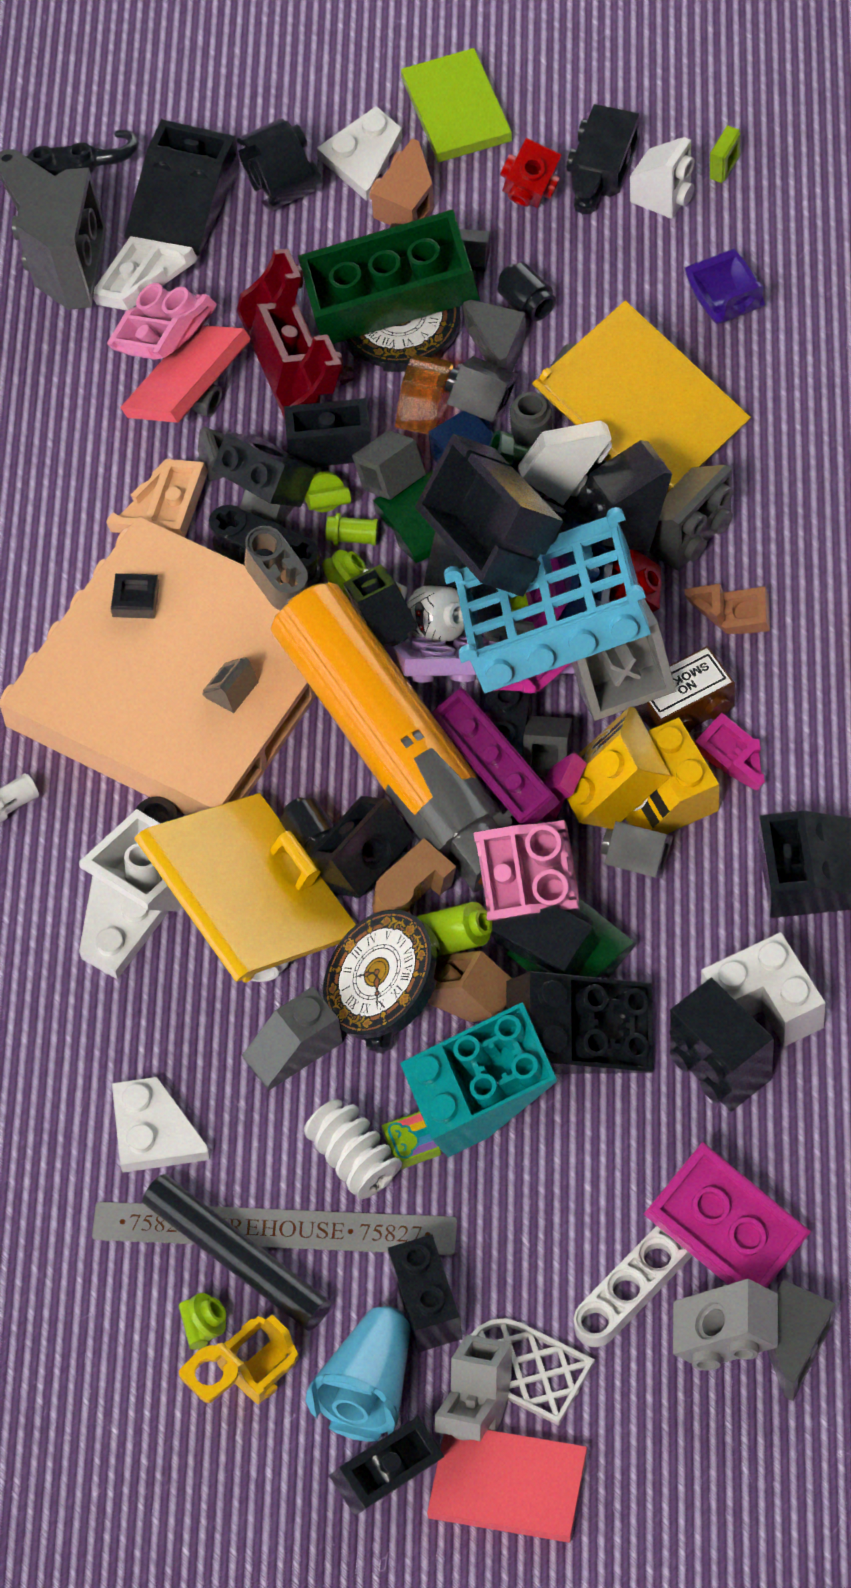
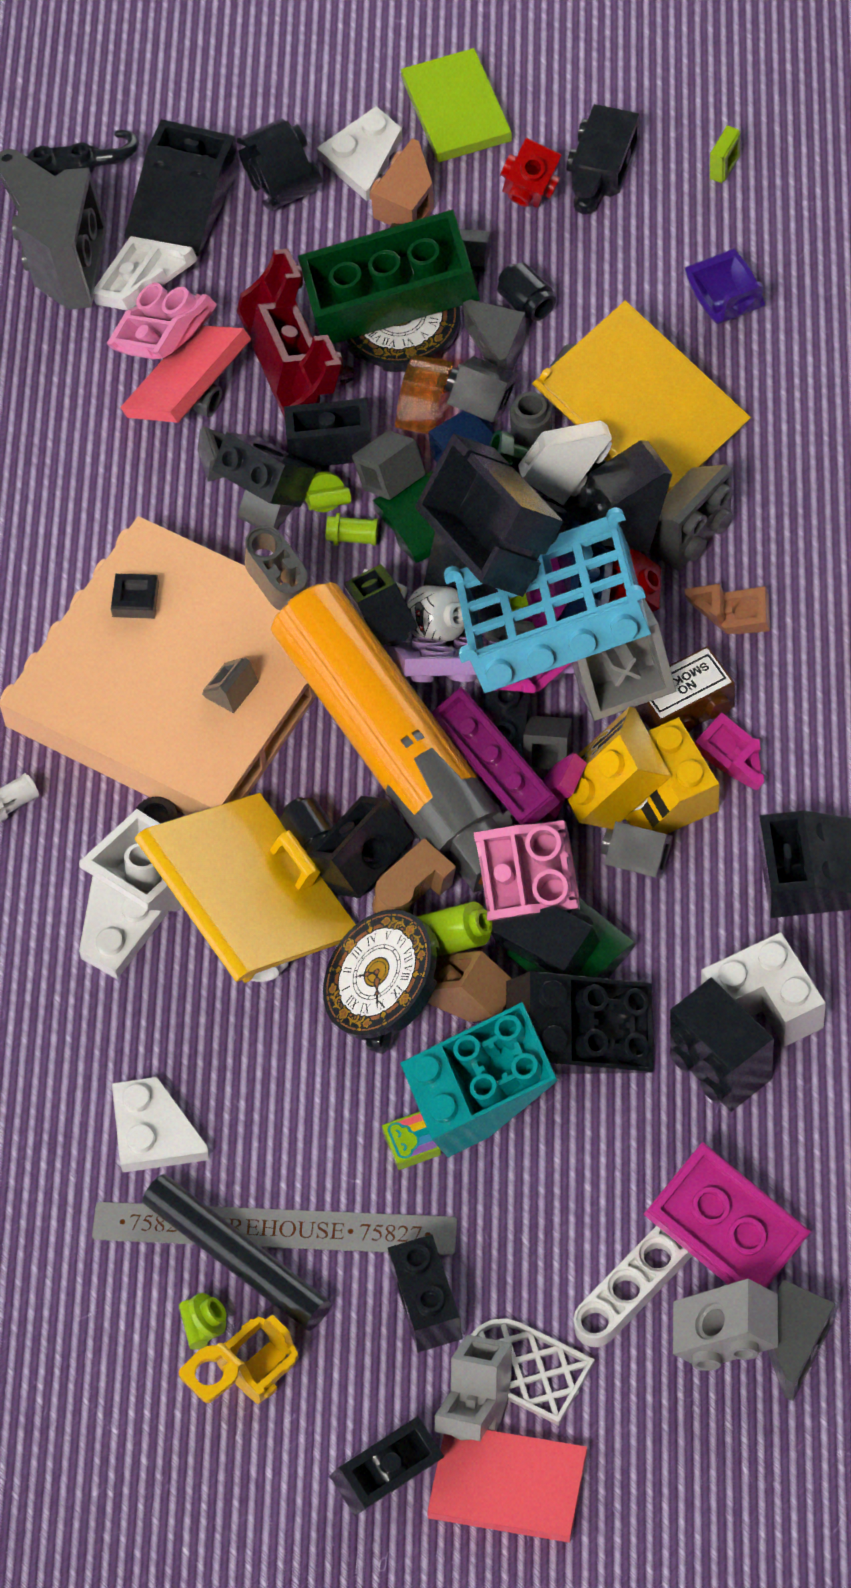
light nougat wing [106,459,208,538] -> none
black piece [209,505,322,588] -> none
dark grey slope [242,986,342,1091] -> none
white piece [304,1099,402,1199] -> none
medium azure cone [305,1306,411,1442] -> none
lime plate [321,549,366,598] -> none
white slope [630,137,695,219] -> none

